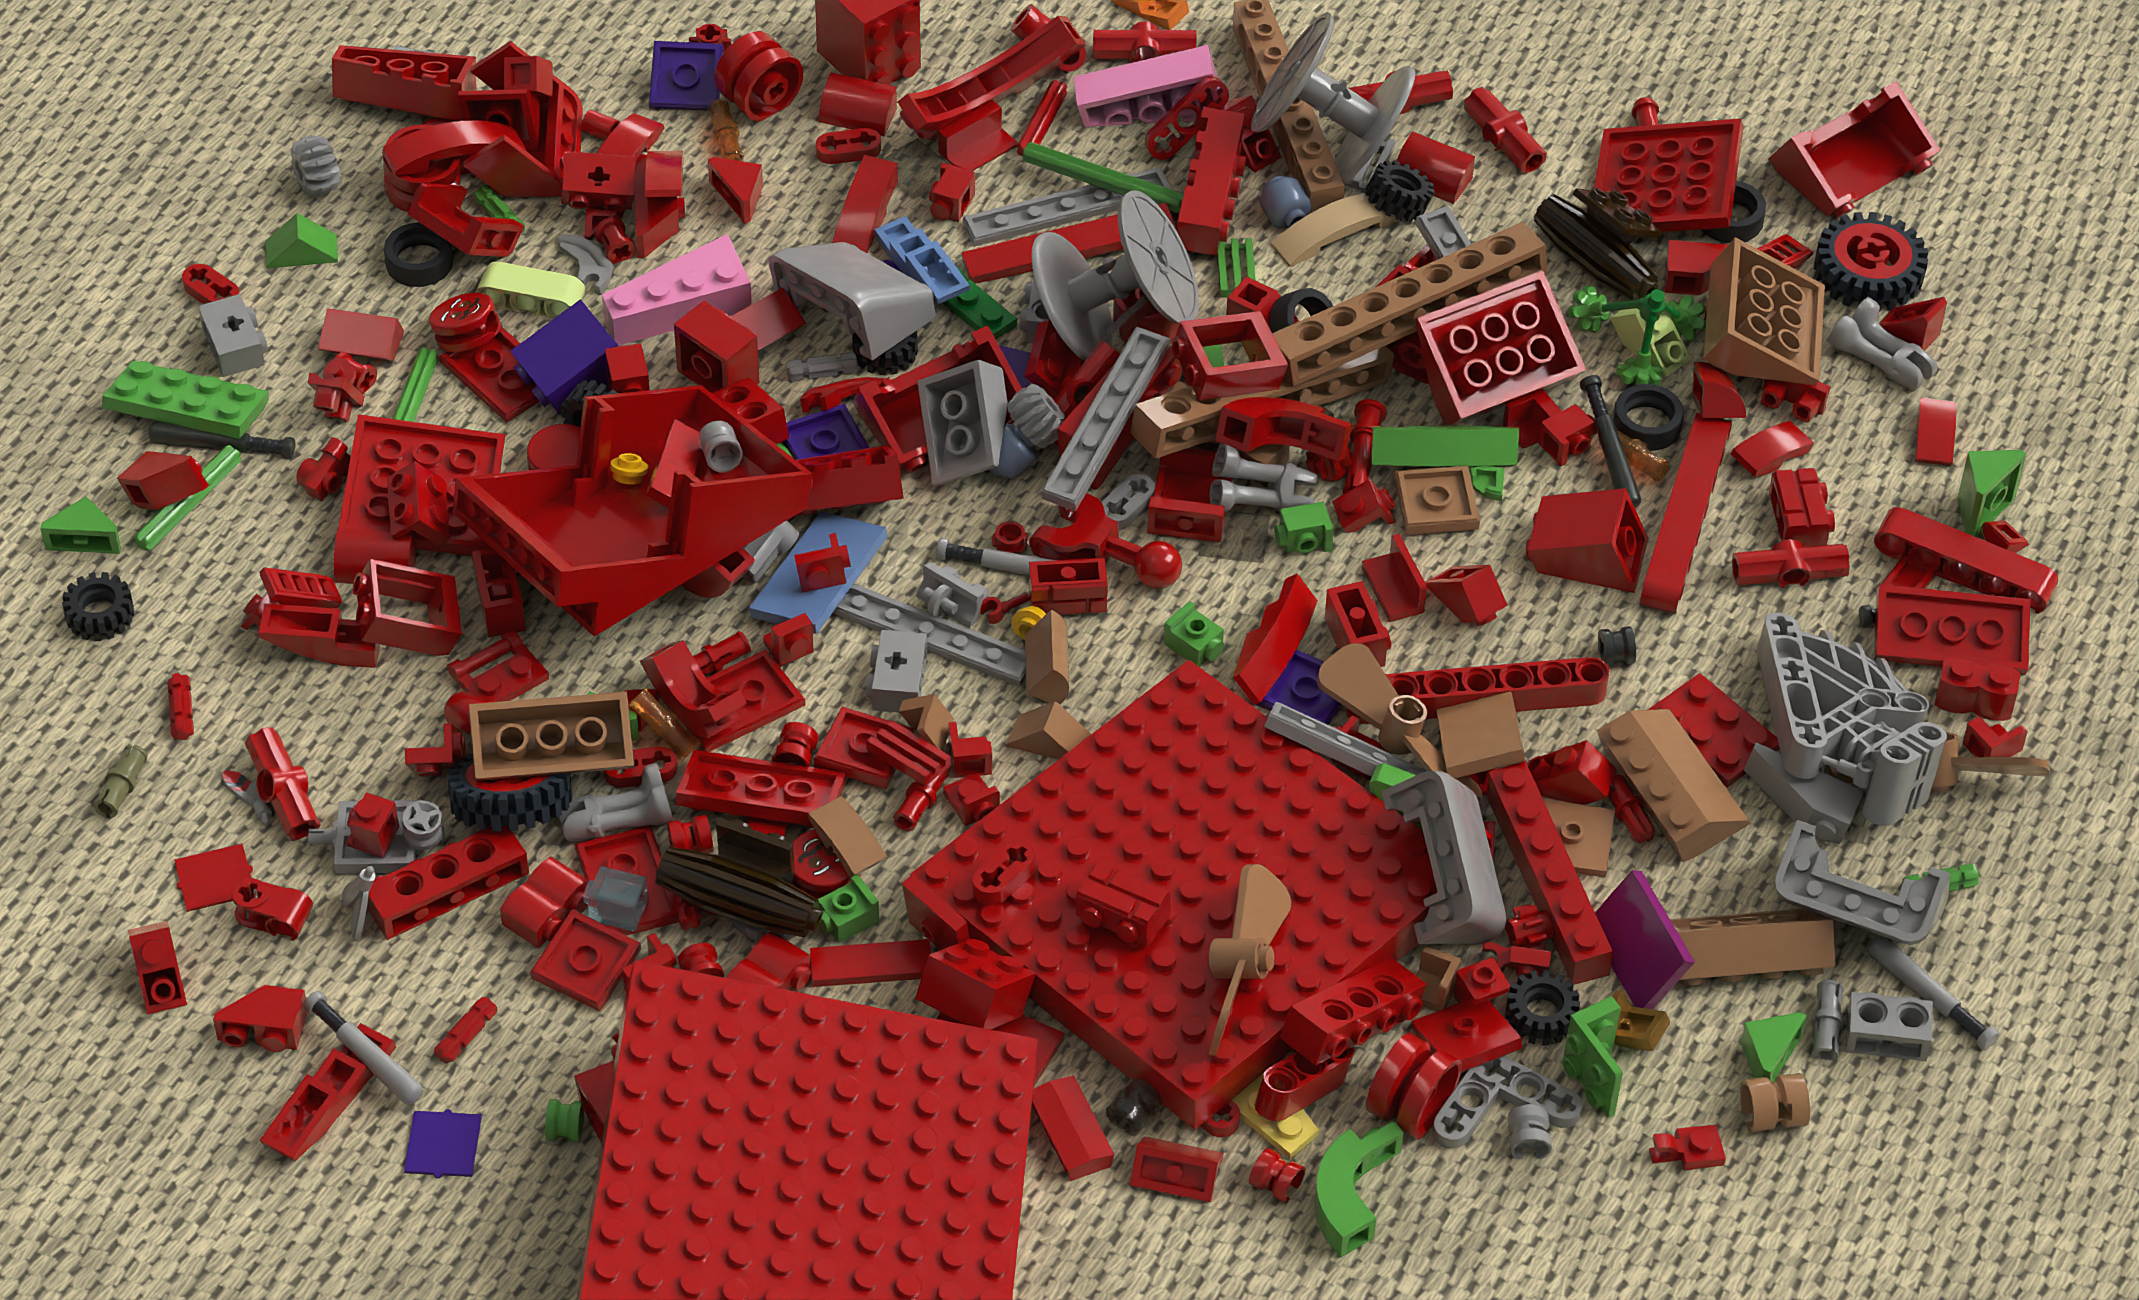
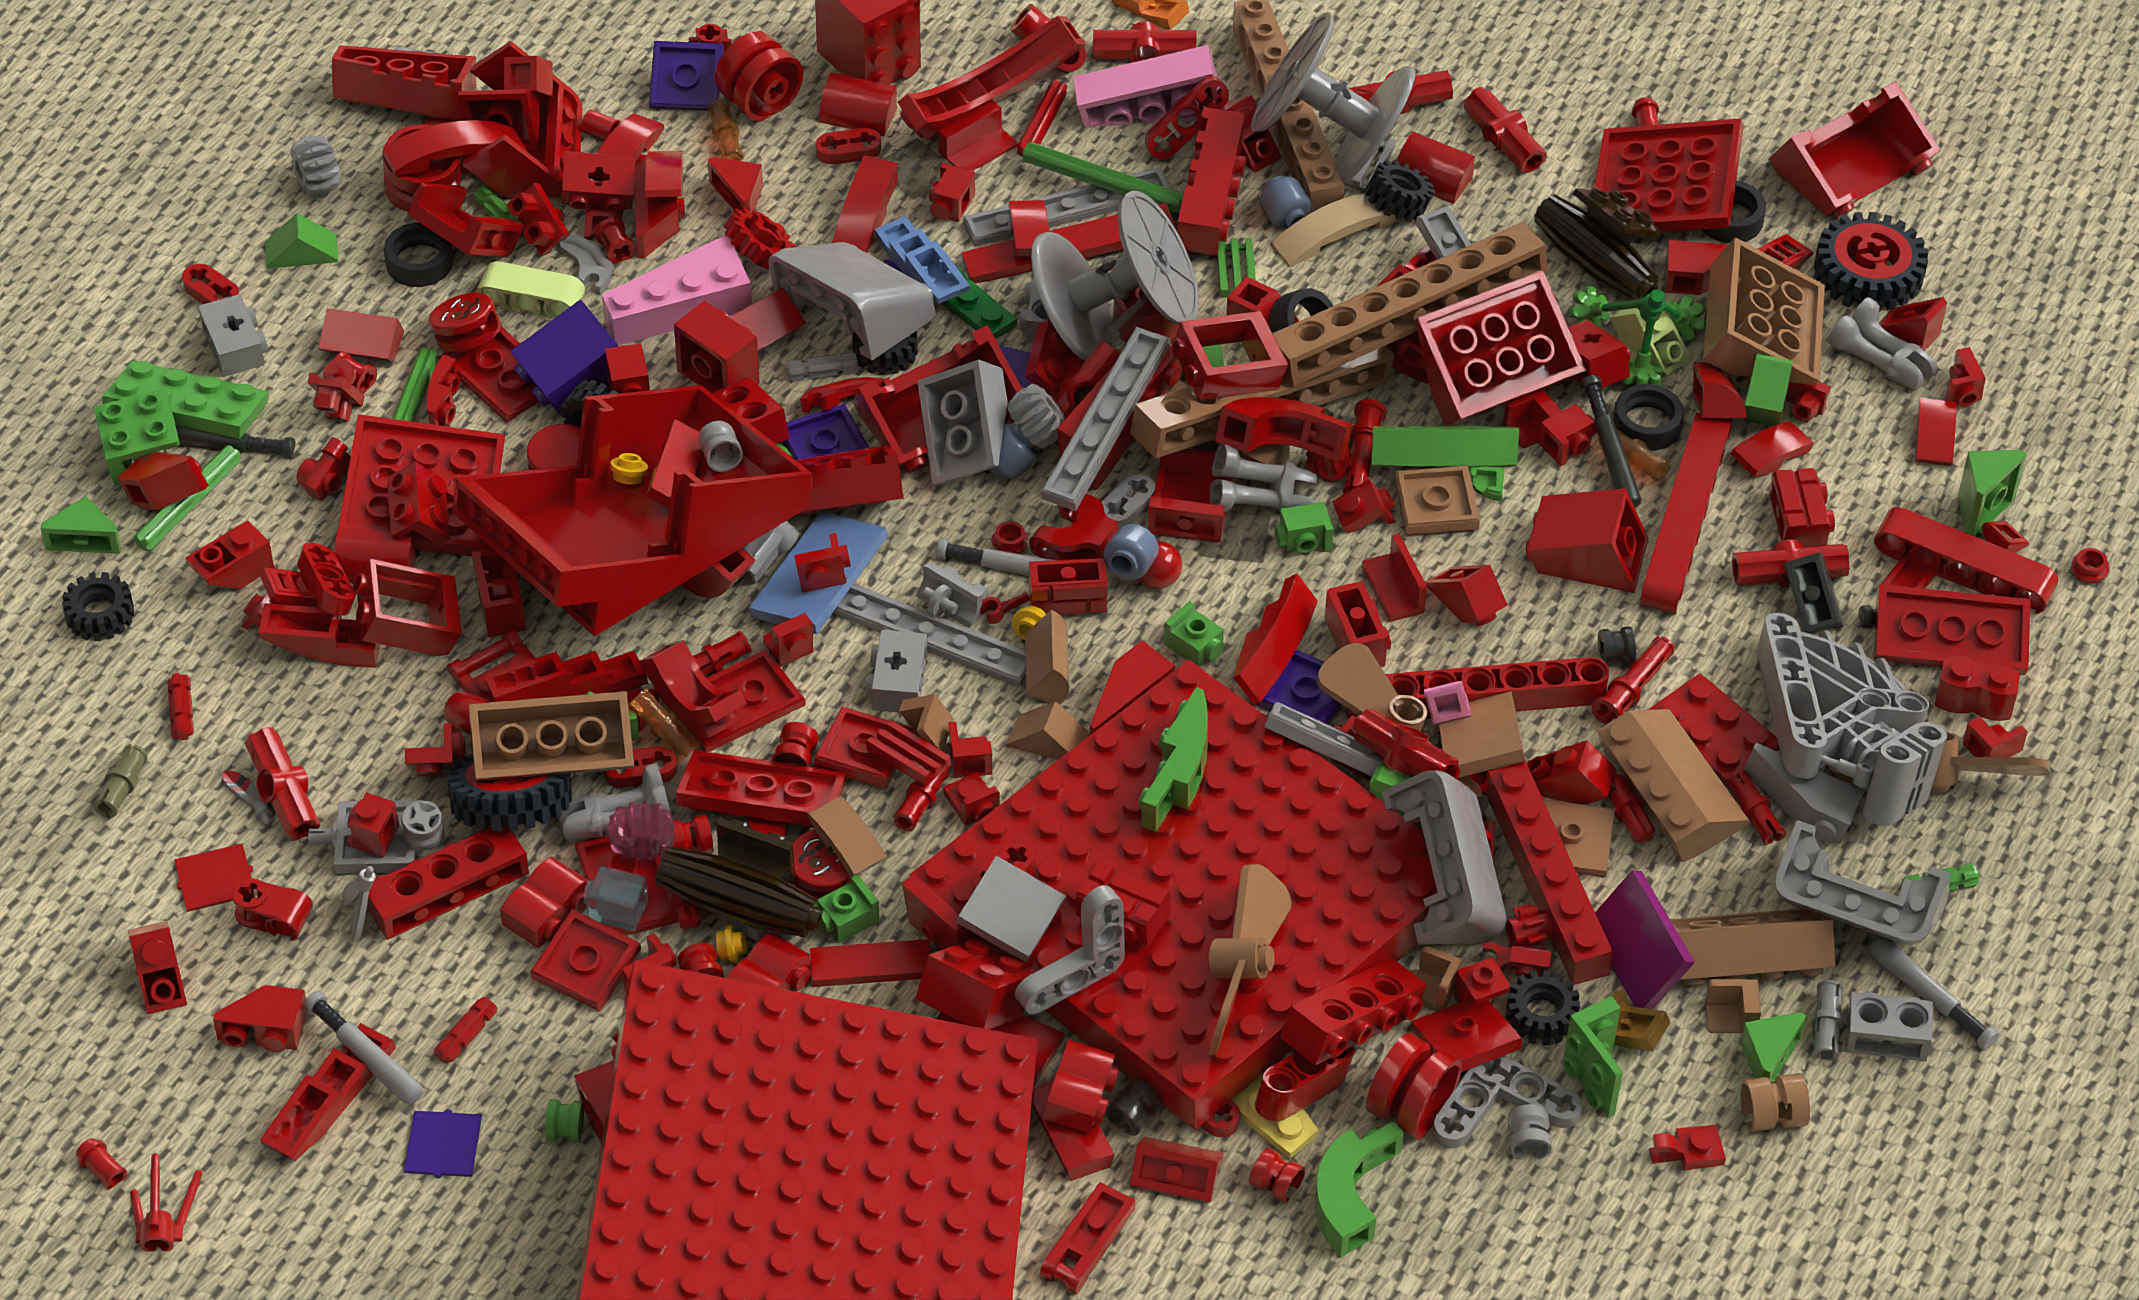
none -> red pin [76,1138,127,1190]
none -> bright green bracket [94,389,180,486]
none -> red plant [130,1153,202,1252]
none -> red slope [185,520,274,589]
none -> red beam [297,543,356,615]
none -> red slope [427,355,460,426]
none -> red slope [484,650,648,702]
none -> red hips [507,183,570,256]
none -> clear pink gear [608,800,675,862]
none -> yellow plate [716,924,747,965]
none -> red gear [723,207,796,270]
none -> light grey tile [956,856,1066,963]
none -> red slope [1008,200,1050,257]
none -> light grey beam [1015,885,1125,1014]
none -> red plate [1040,1182,1136,1294]
none -> red brick [1043,1039,1119,1134]
none -> red slope [1090,640,1175,735]
none -> sand blue head [1103,524,1159,580]
none -> bright green slope [1138,687,1208,832]
none -> red piece [1351,709,1461,779]
none -> bright pink slope [1424,681,1471,725]
none -> red brick [1568,320,1631,389]
none -> red pin [1591,636,1675,724]
none -> medium nougat panel [1705,979,1761,1033]
none -> red pin [1726,770,1786,846]
none -> bright green slope [1743,354,1793,426]
none -> pearl dark grey slope [1784,552,1844,634]
none -> red bracket [1945,347,1986,407]
none -> red plate [2071,548,2109,583]

